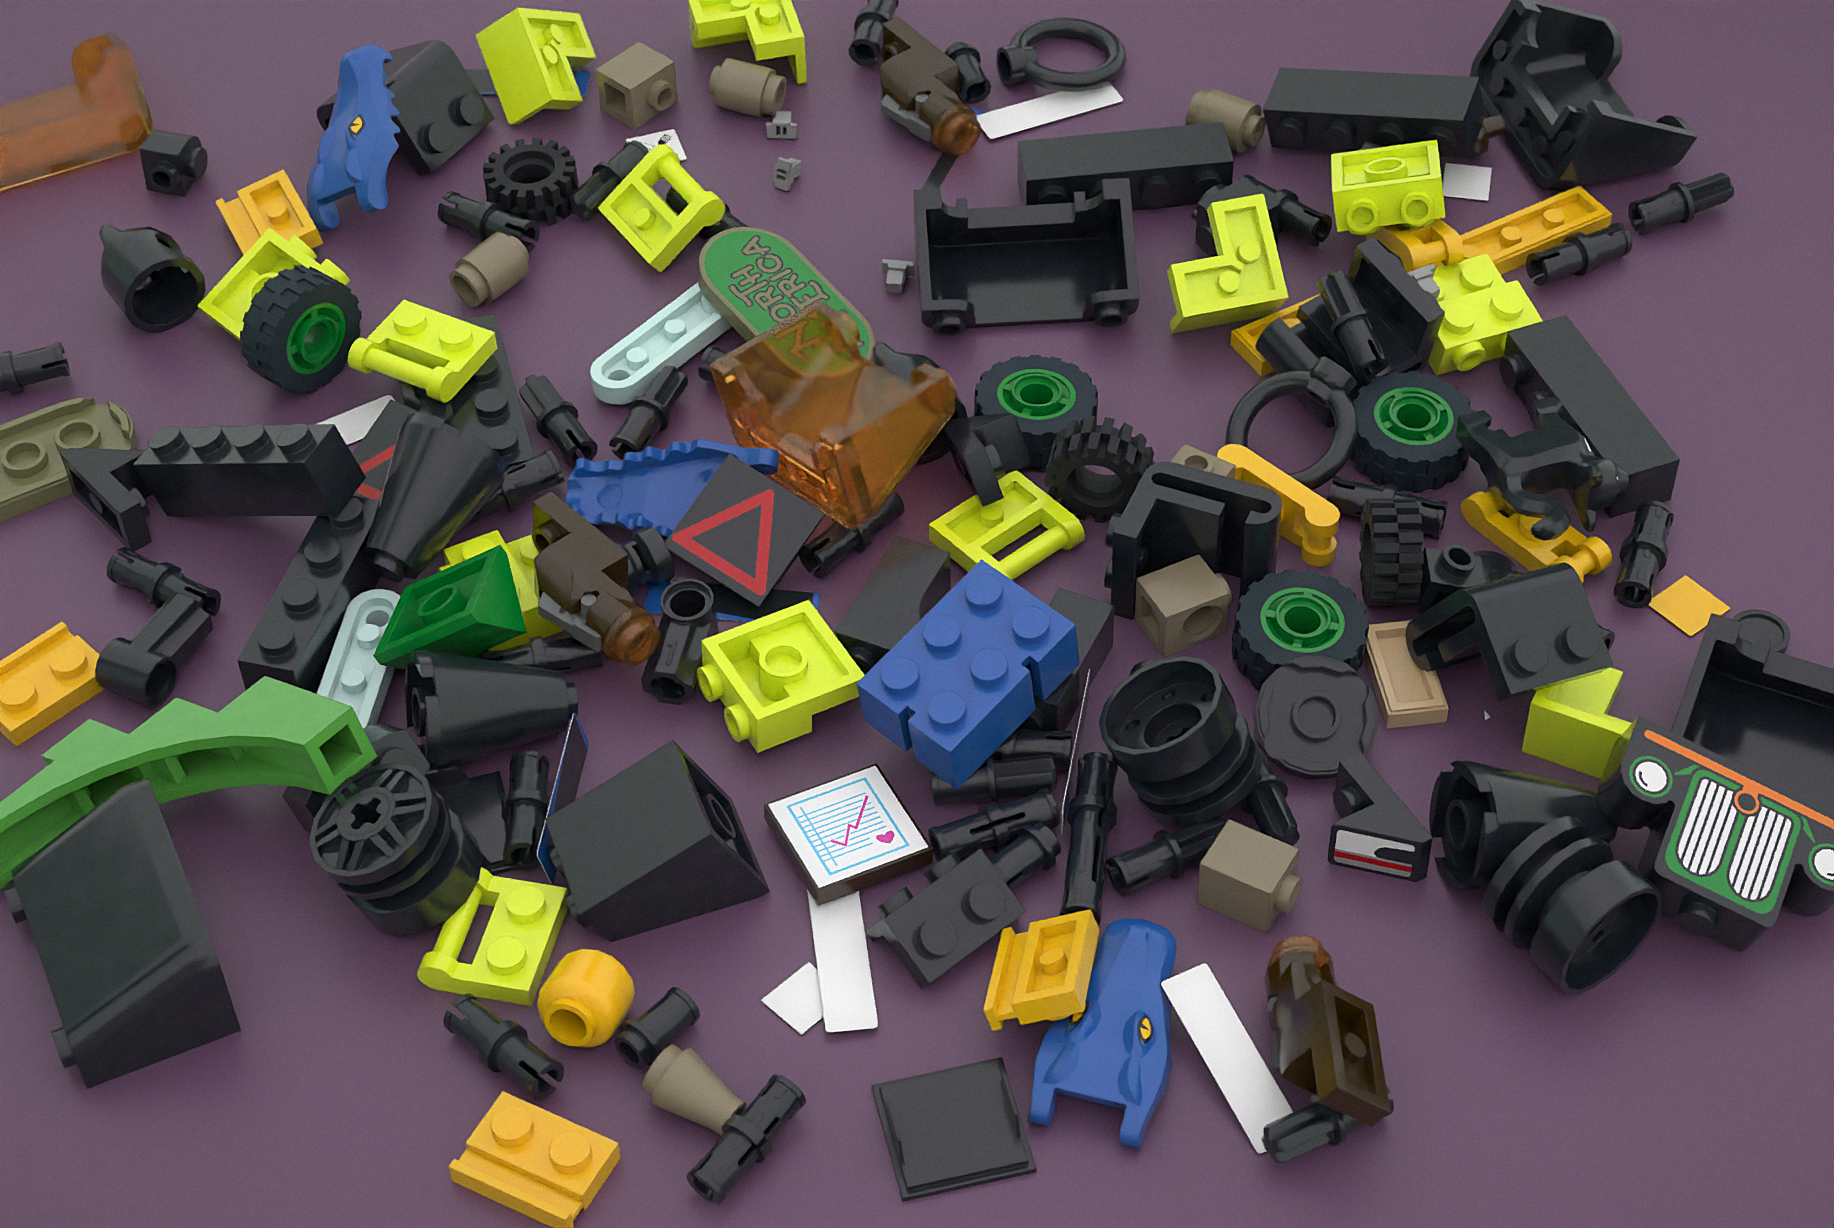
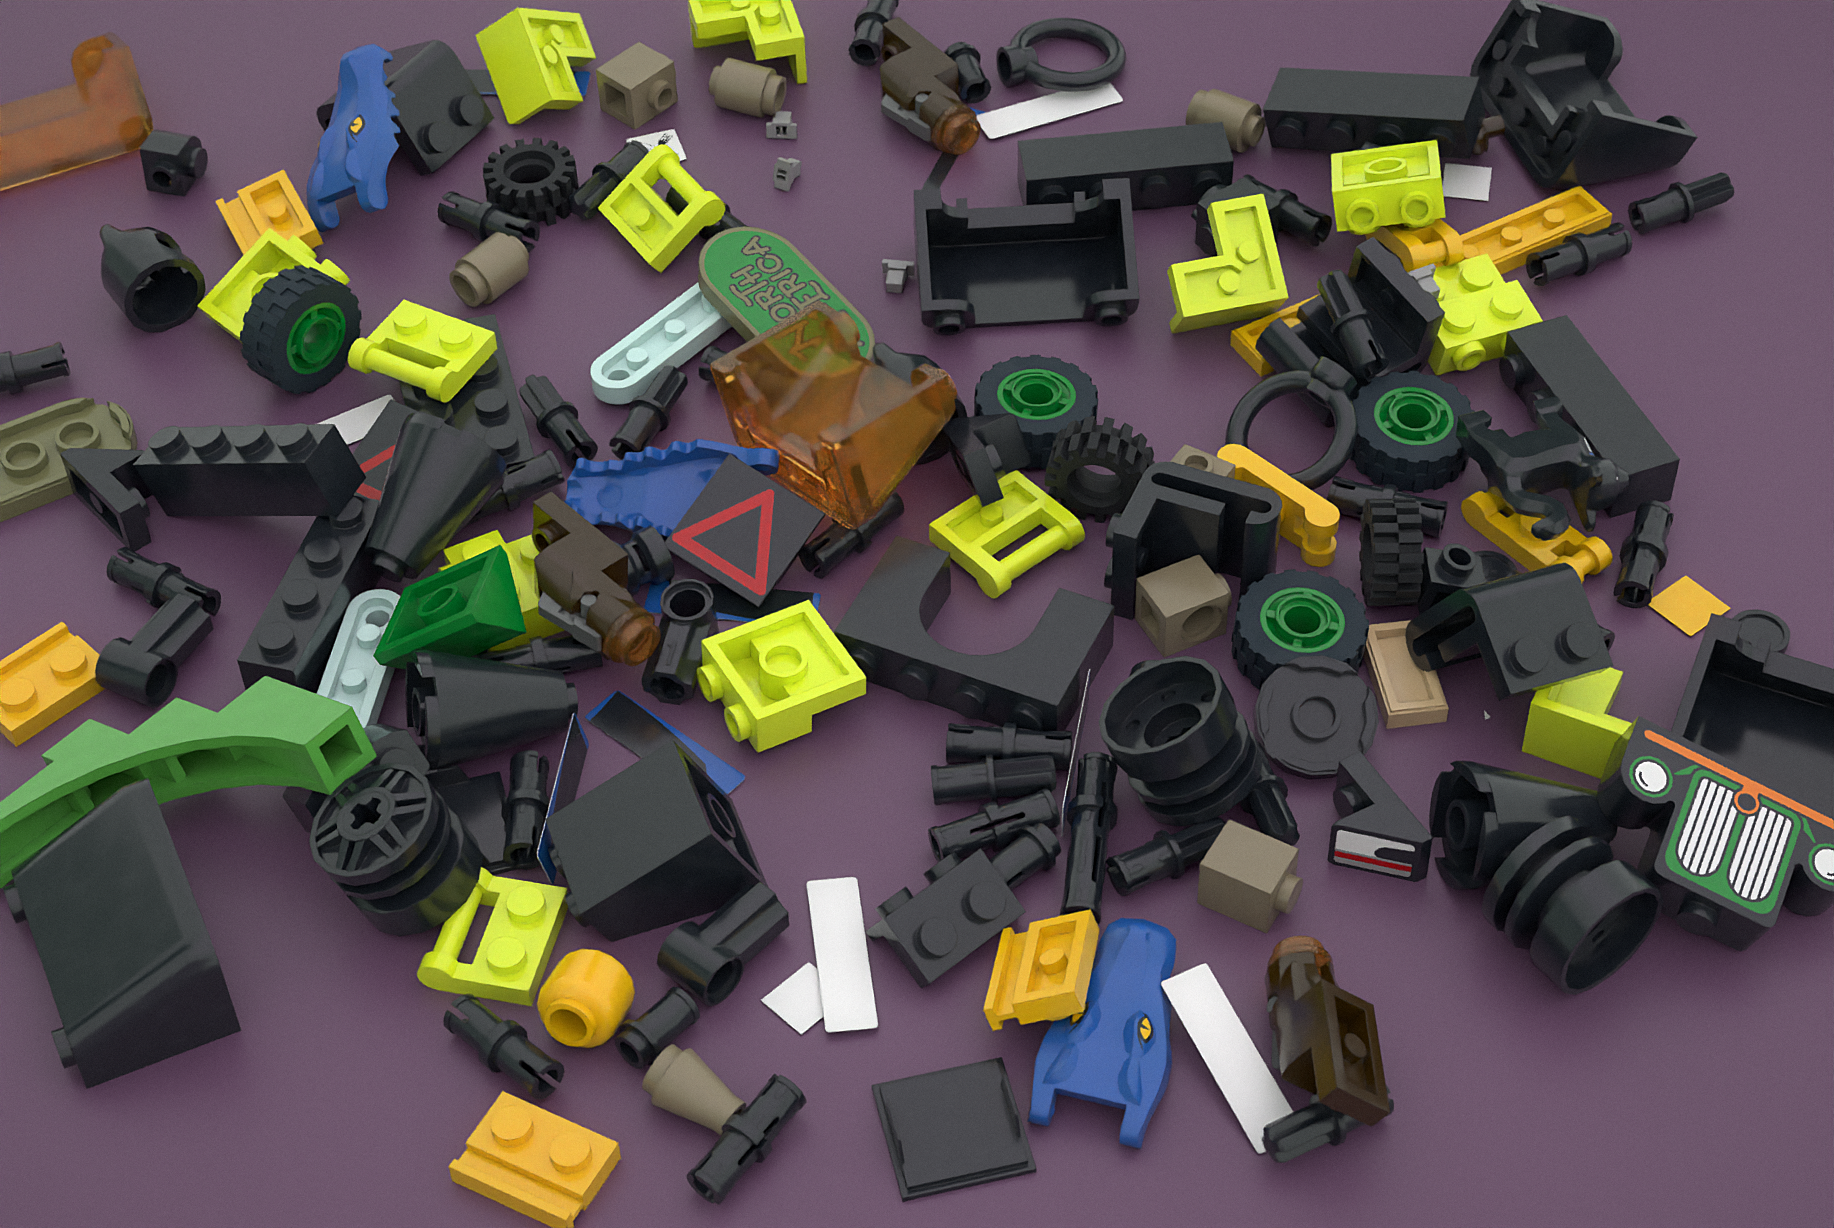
tile [764,763,933,906] -> none
blue piece [857,559,1080,790] -> none
none -> black sticker [585,690,745,794]
none -> black piece [657,882,790,1006]

